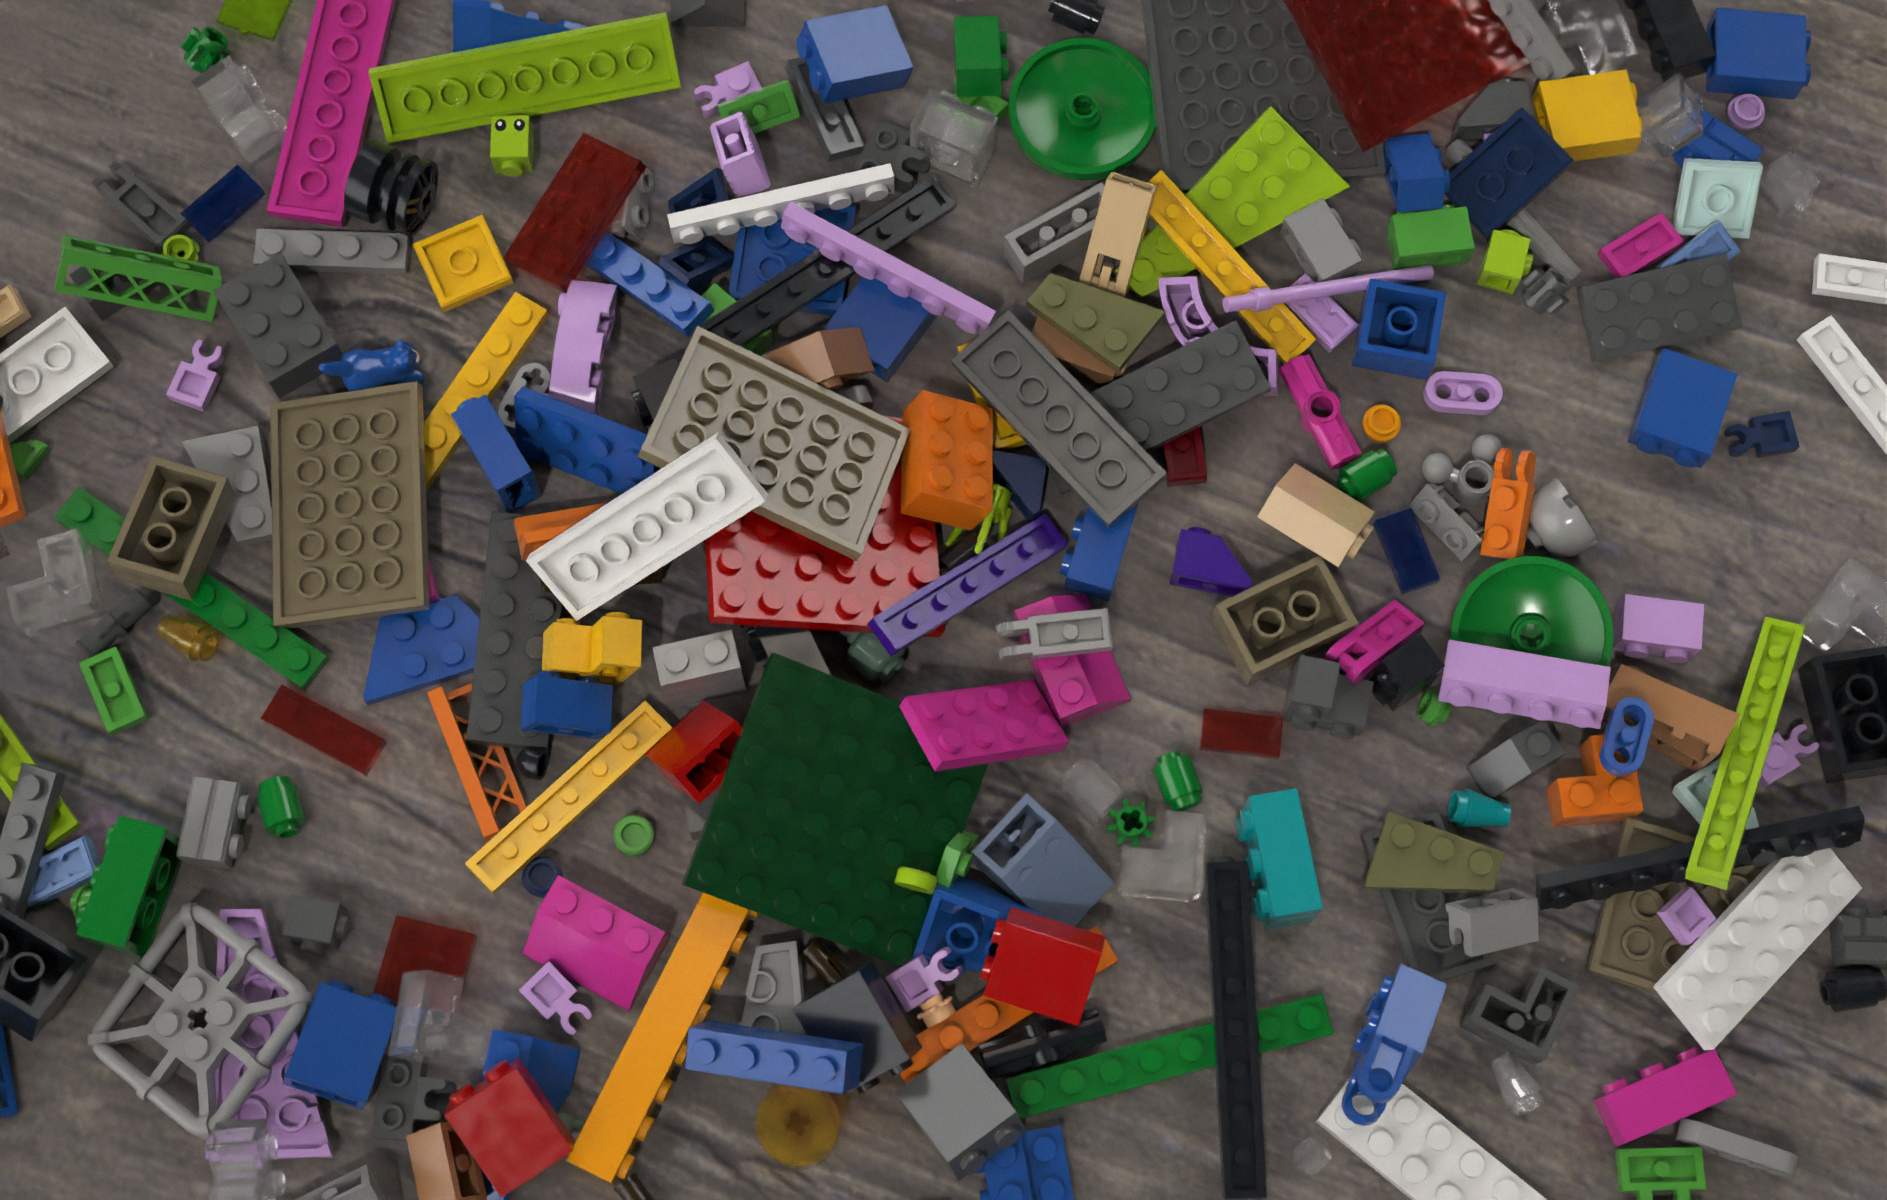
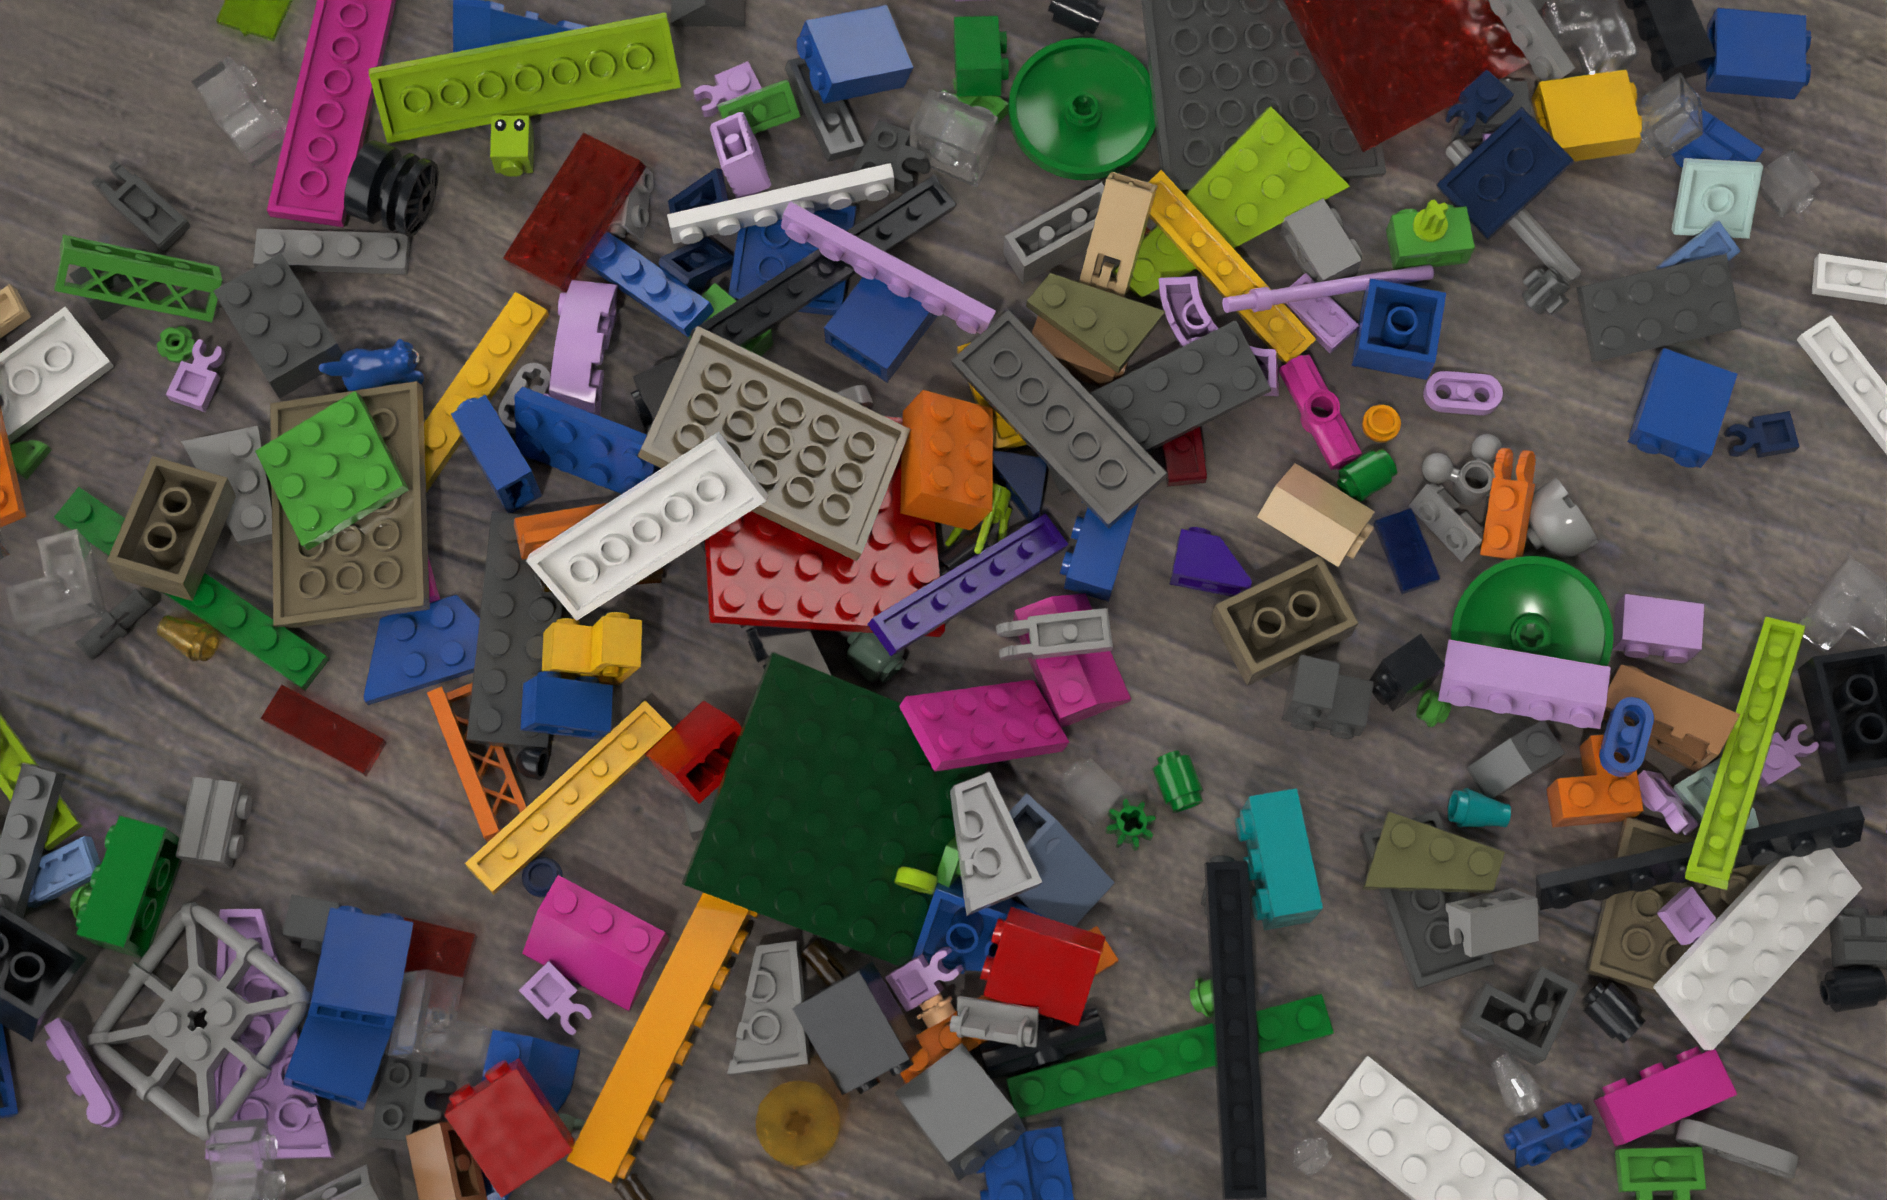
bright green plate [79,646,149,736] -> none
lime plate [162,235,200,262] -> none
clear blue plate [180,164,265,243] -> none
green gear [181,27,231,73] -> none
green brick [257,776,306,839] -> none
yellow plate [412,214,514,313] -> none
bright green tile [613,815,655,857] -> none
light grey brick [652,629,747,709] -> none
blue brick [685,1020,863,1094] -> none
medium nougat wedge [761,327,875,390] -> none
clear brick [1116,810,1207,903] -> none
clear red tile [1199,708,1283,759] -> none
dark pink plate [1324,600,1425,685] -> none
blue brick [1341,964,1447,1126] -> none
blue brick [1384,133,1450,212] -> none
lime brick [1476,229,1533,294] -> none
dark pink plate [1597,212,1684,279] -> none
lavender plate [1726,94,1765,131] -> none
none -> lavender plate [44,1017,123,1128]
none -> bright green plate [157,326,195,363]
none -> bright green plate [255,391,409,551]
none -> blue brick [308,906,413,1029]
none -> light grey wing [950,772,1042,916]
none -> light grey hinge [950,996,1039,1048]
none -> bright green plate [1190,978,1213,1018]
none -> lime piece [1413,199,1448,242]
none -> dark blue plate [1445,70,1514,136]
none -> blue hinge [1503,1102,1593,1169]
none -> black brick [1583,982,1646,1044]
none -> lavender plate [1638,770,1699,836]

